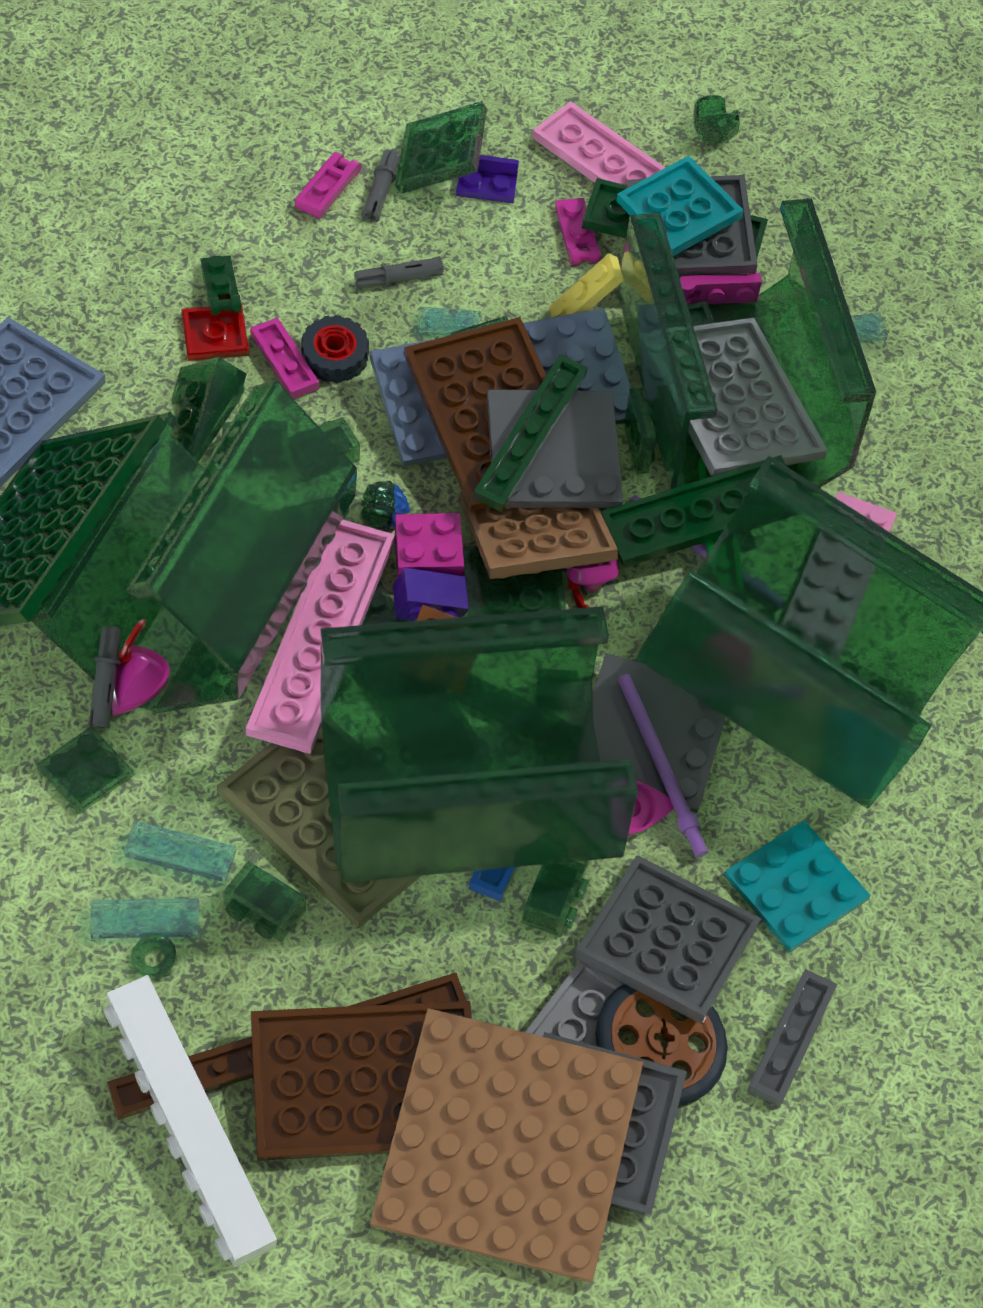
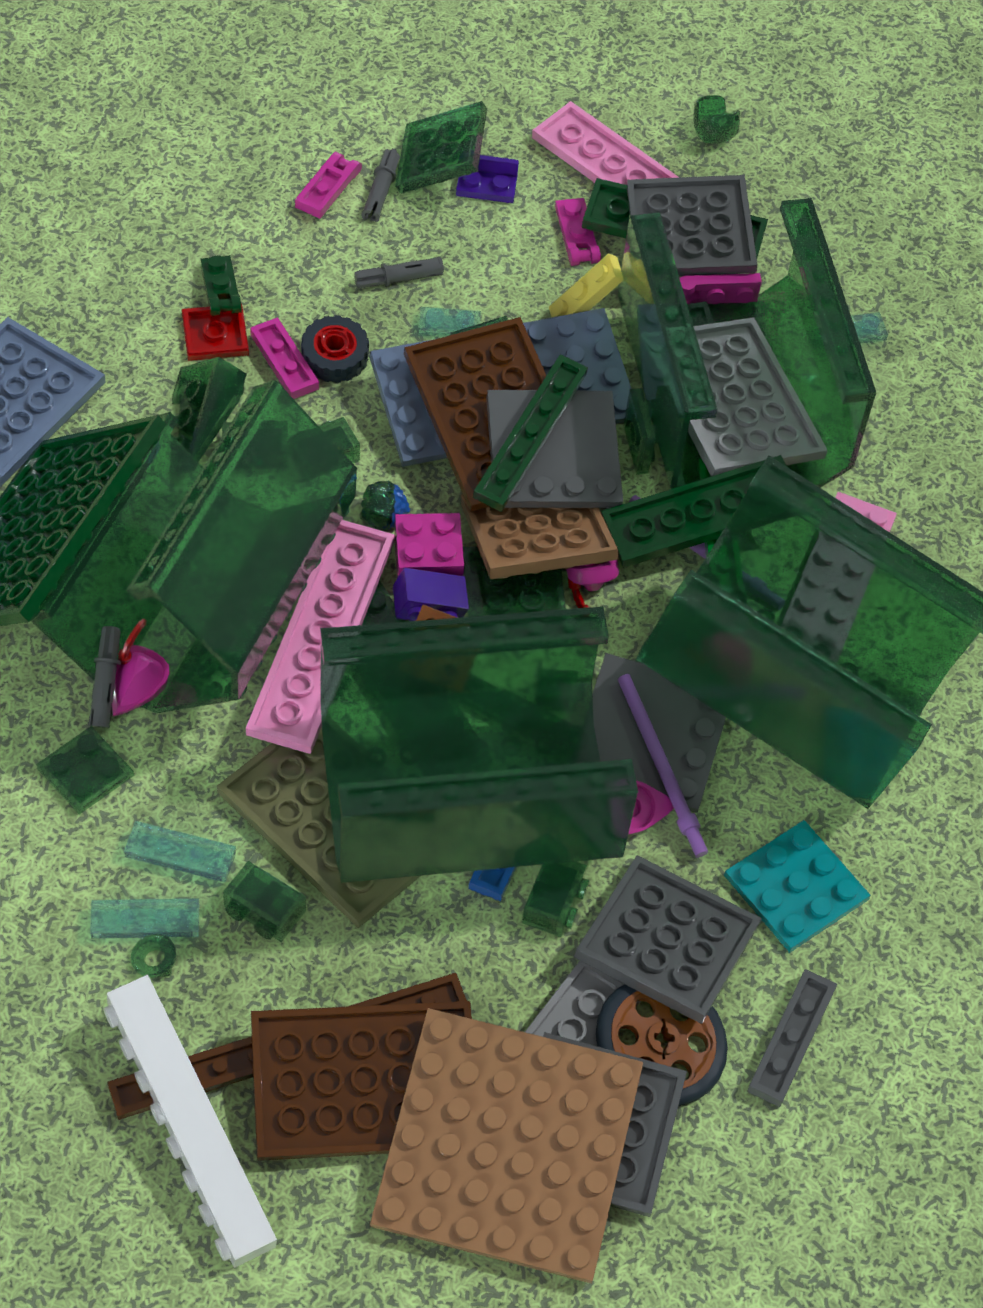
teal plate [617,155,743,257] -> none

